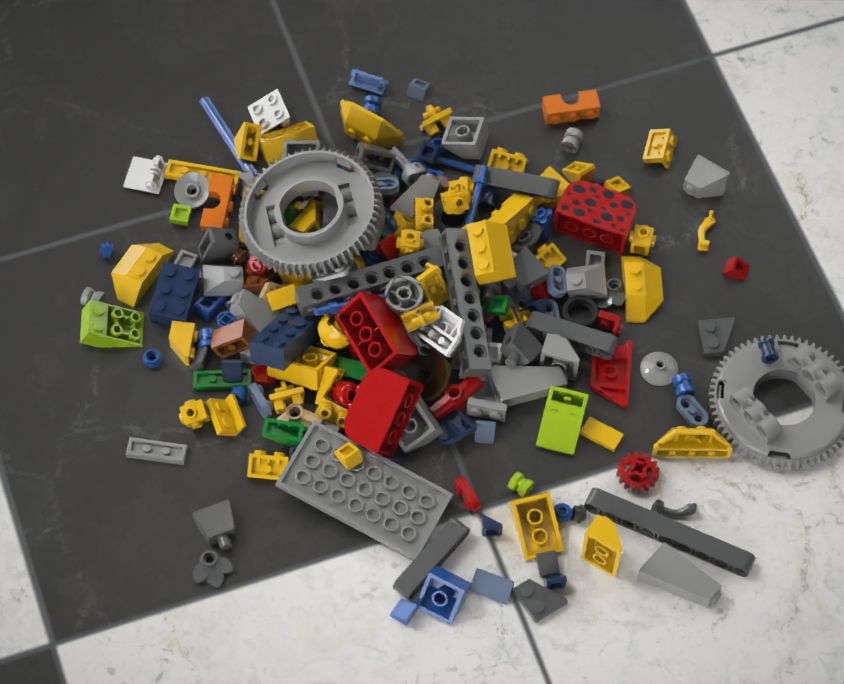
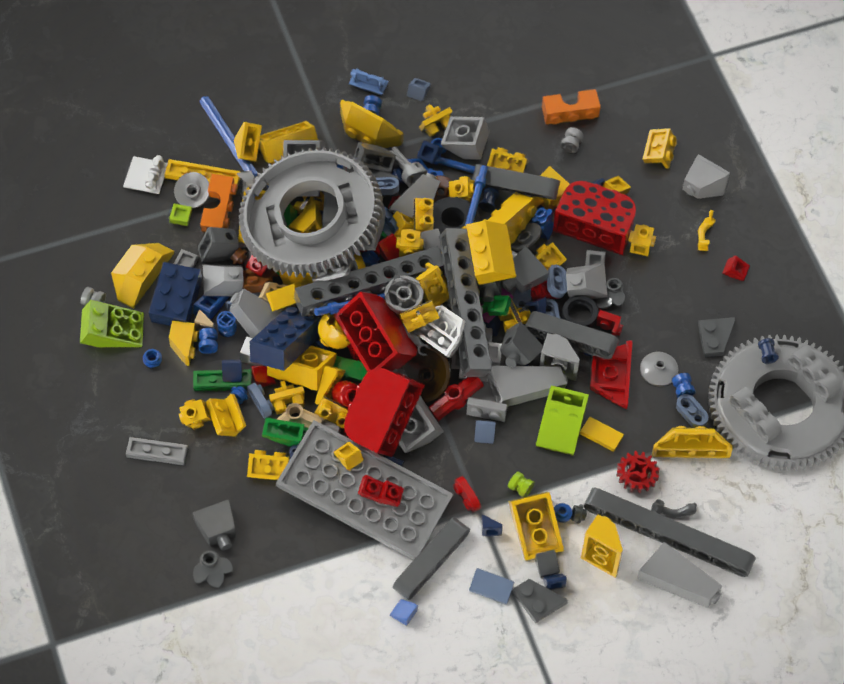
blue plate [99,240,113,259] -> none
dark grey slope [189,347,209,371] -> none
dark orange brick [211,319,256,359] -> none
white hinge [248,89,290,135] -> none
blue slope [416,566,473,625] -> none
dark blue slope [437,410,477,445] -> none
yellow brick [440,186,471,215] -> none
yellow slope [561,161,595,183] -> none
yellow wedge [621,256,664,323] -> none
none -> tan slope [195,310,214,331]
none -> red slope [358,475,404,507]

